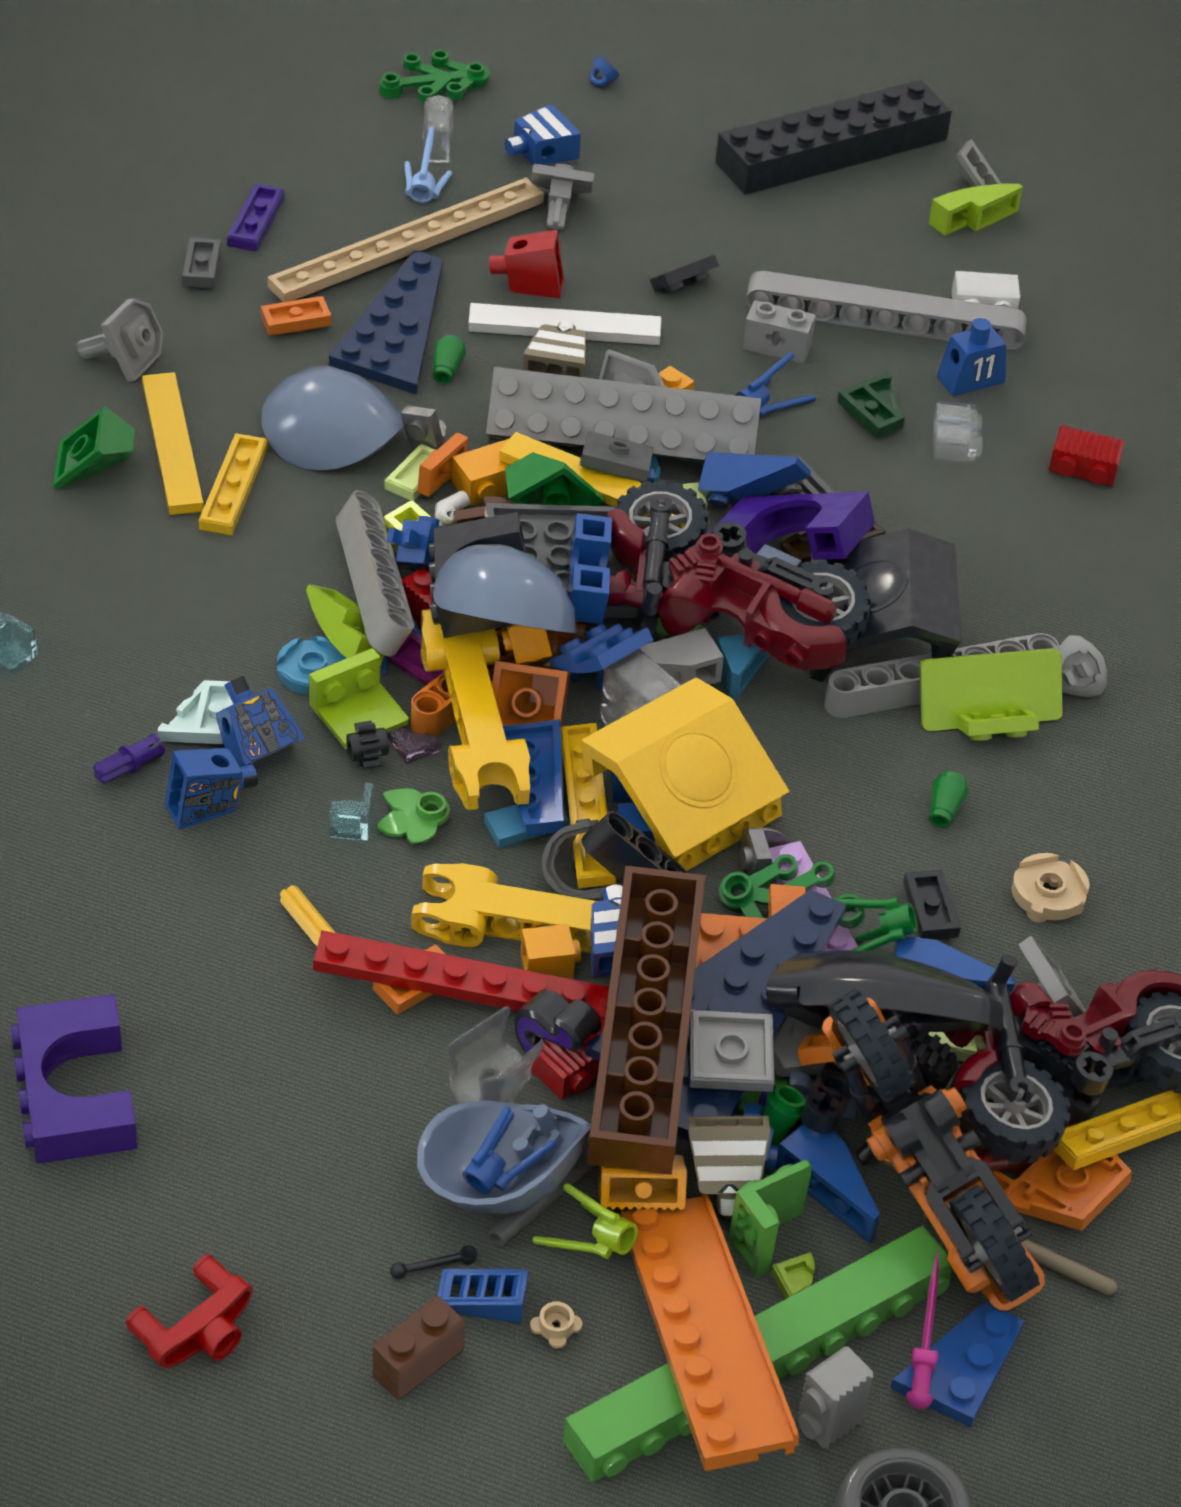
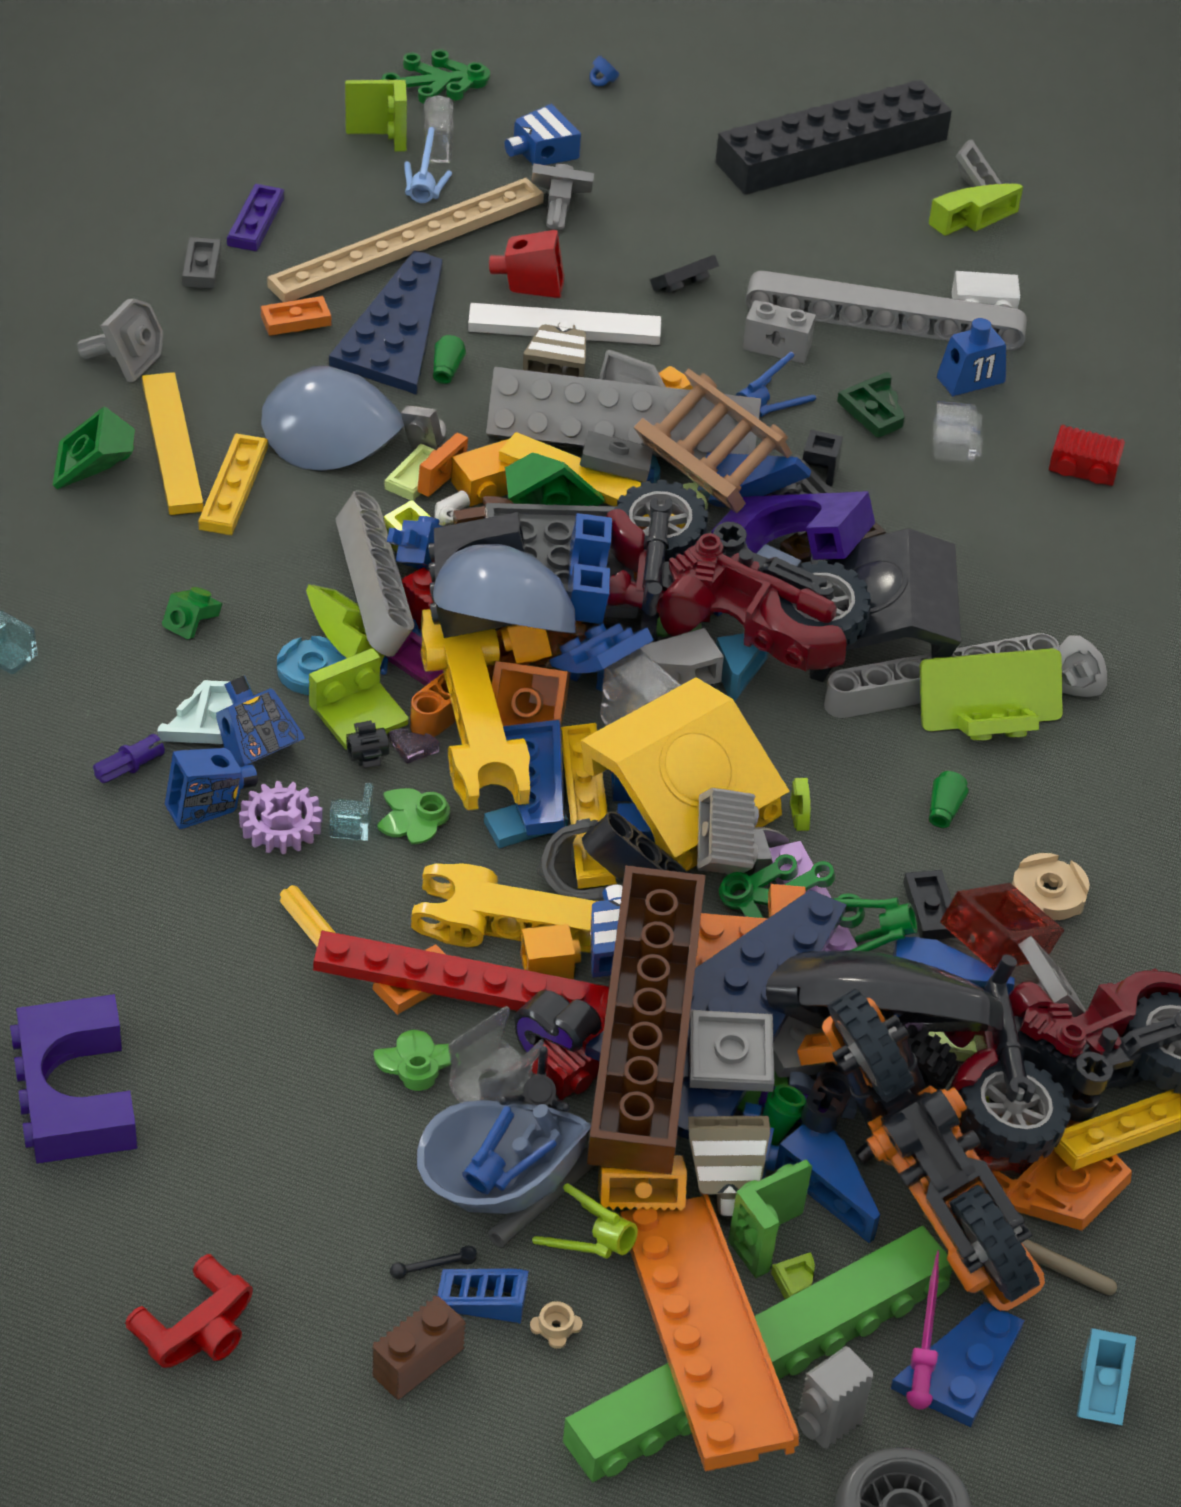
none -> green bracket [162,587,223,639]
none -> lavender gear [239,781,322,854]
none -> lime bracket [345,80,407,151]
none -> bright green plate [374,1030,455,1091]
none -> black plant [499,1046,570,1111]
none -> medium nougat fence [634,368,792,514]
none -> light grey brick [697,788,759,875]
none -> lime tile [789,778,811,831]
none -> black panel [802,430,843,486]
none -> clear red window [940,883,1064,971]
none -> medium azure slope [1077,1328,1136,1425]

